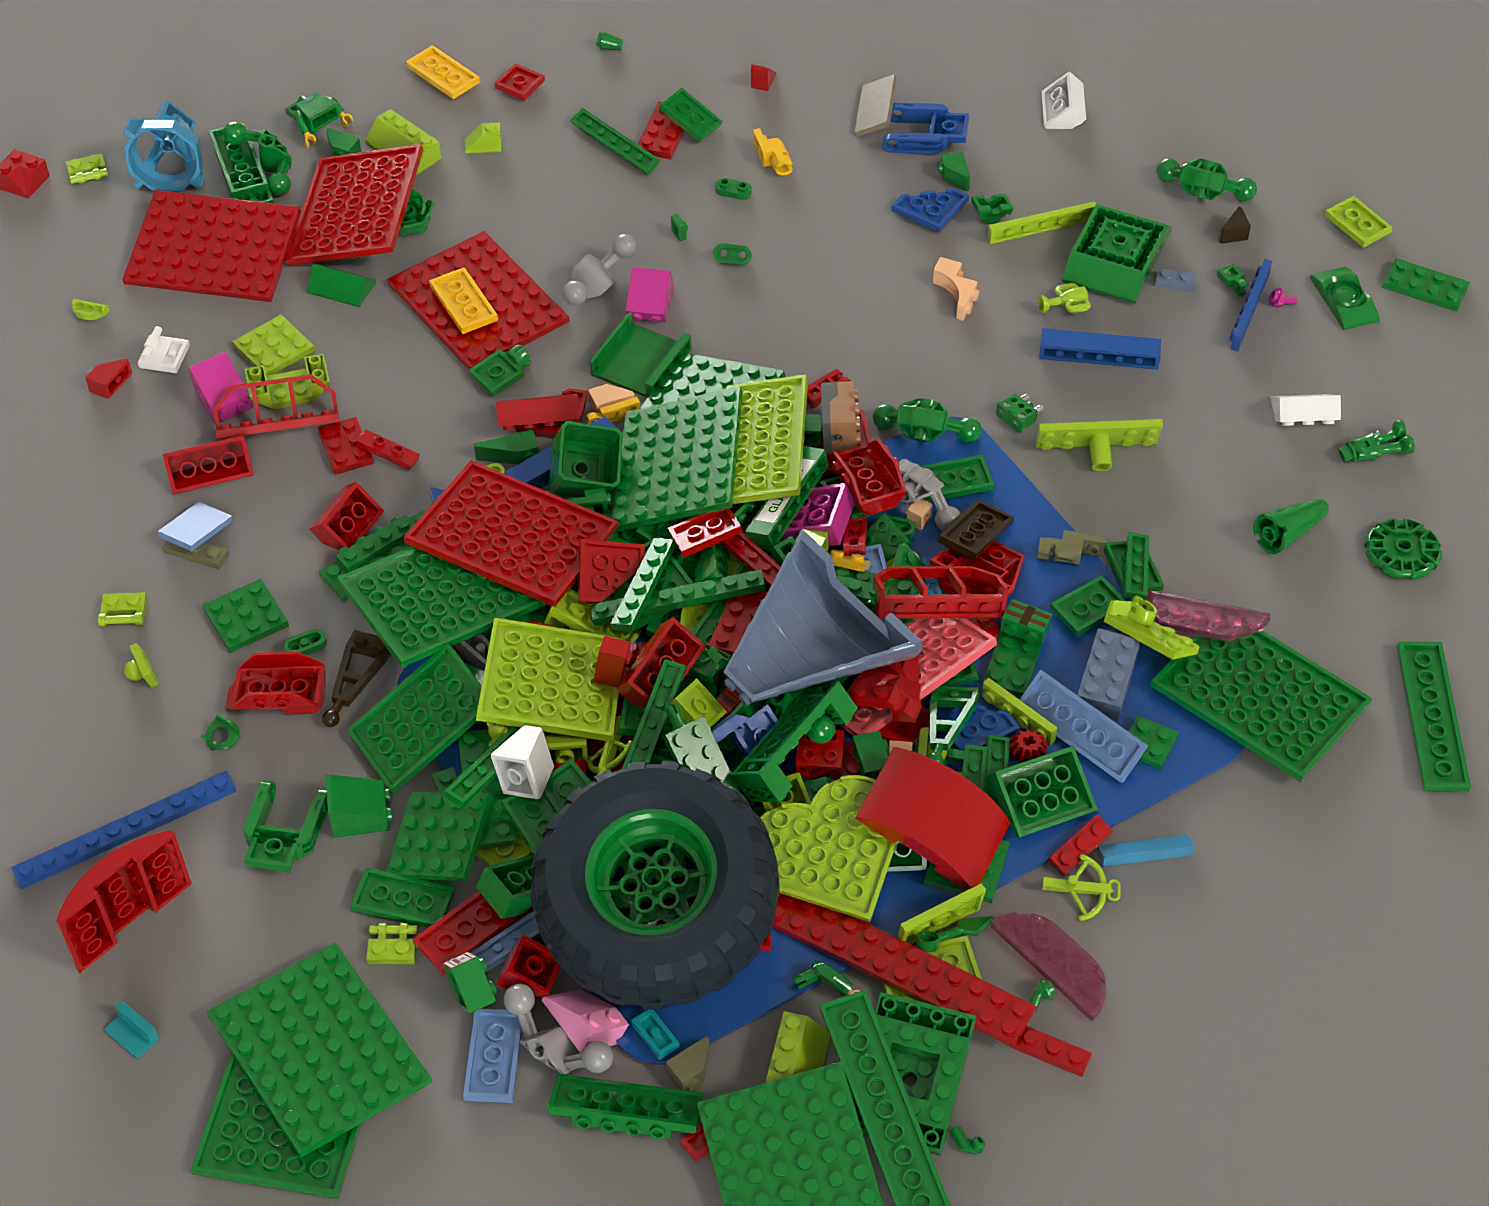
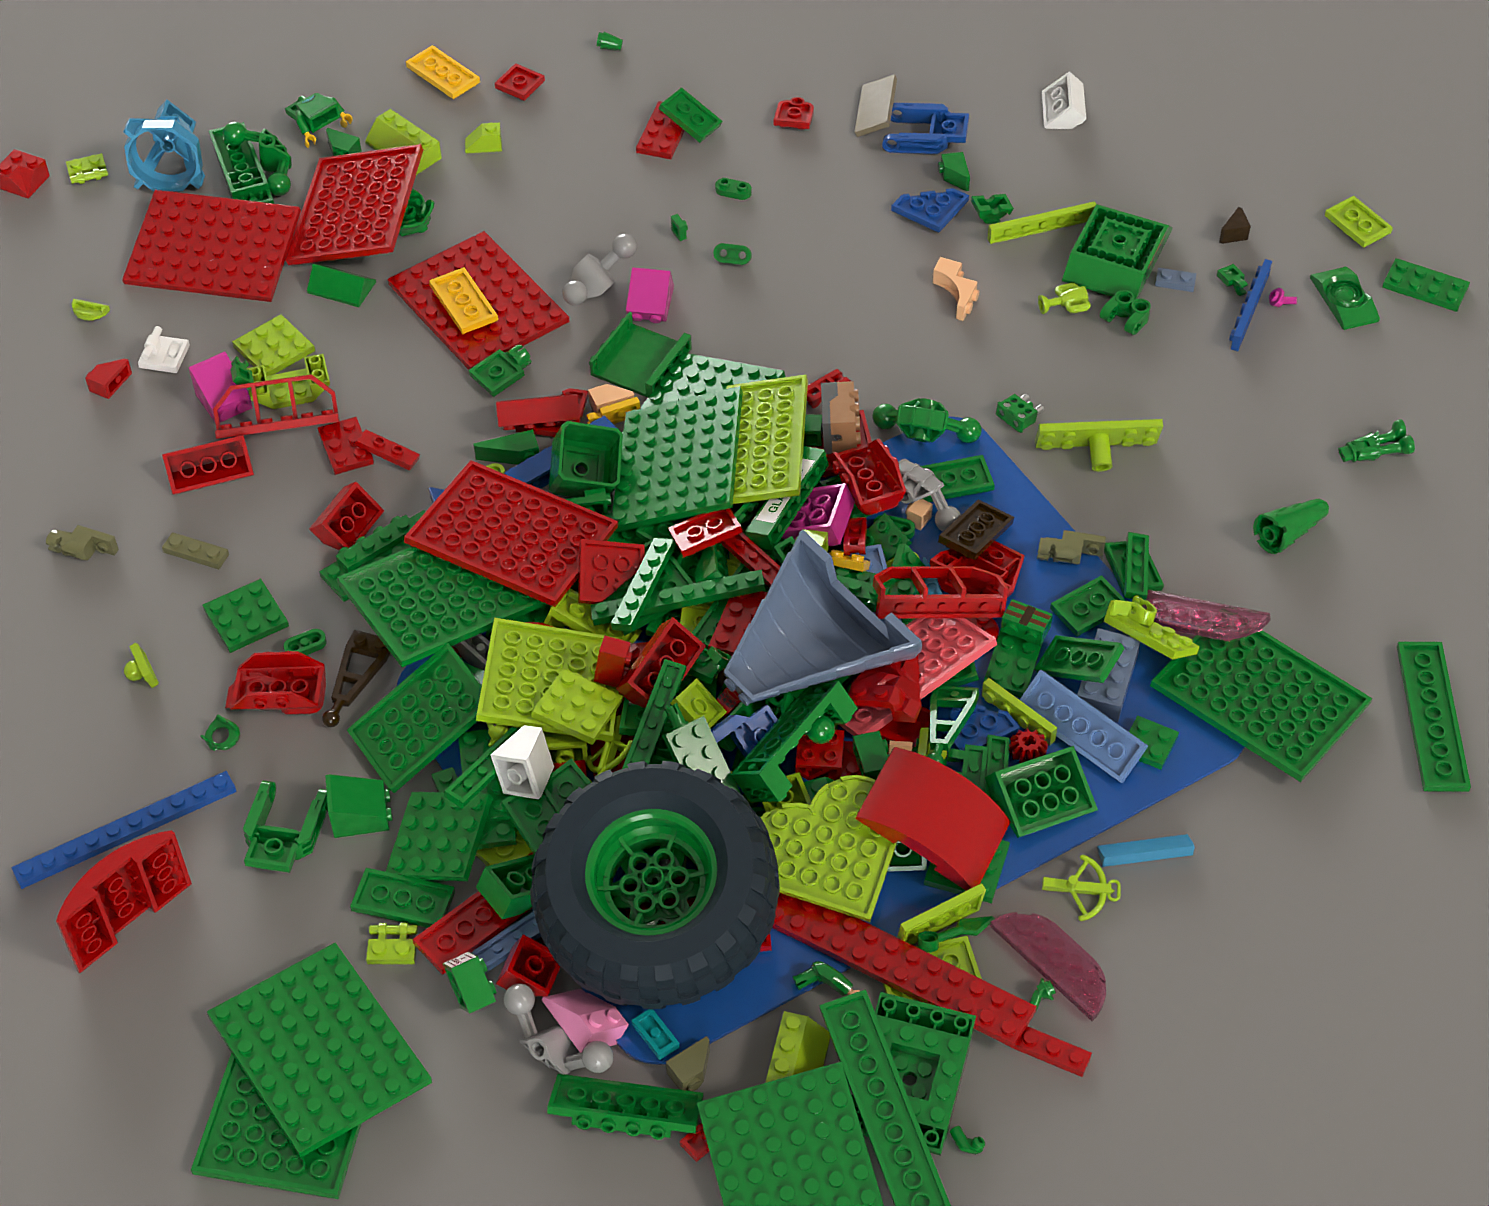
lime plate [98,592,147,627] -> none
teal panel [104,1000,159,1059] -> none
tile [158,502,232,552] -> none
medium blue plate [463,1009,522,1103] -> none
green plate [570,107,660,175] -> none
red slope [751,64,777,91] -> none
yellow plate [753,128,793,176] -> none
blue brick [1039,328,1161,370] -> none
red plate [1048,814,1113,876] -> none
green piece [1156,158,1257,202] -> none
white slope [1270,394,1341,426] -> none
green plate [1364,518,1442,580] -> none
none -> olive plate [46,525,119,560]
none -> green plate [230,356,254,389]
none -> lime plate [531,669,623,745]
none -> red plate [773,97,814,129]
none -> green plate [1034,635,1125,683]
none -> green piece [1100,290,1151,335]

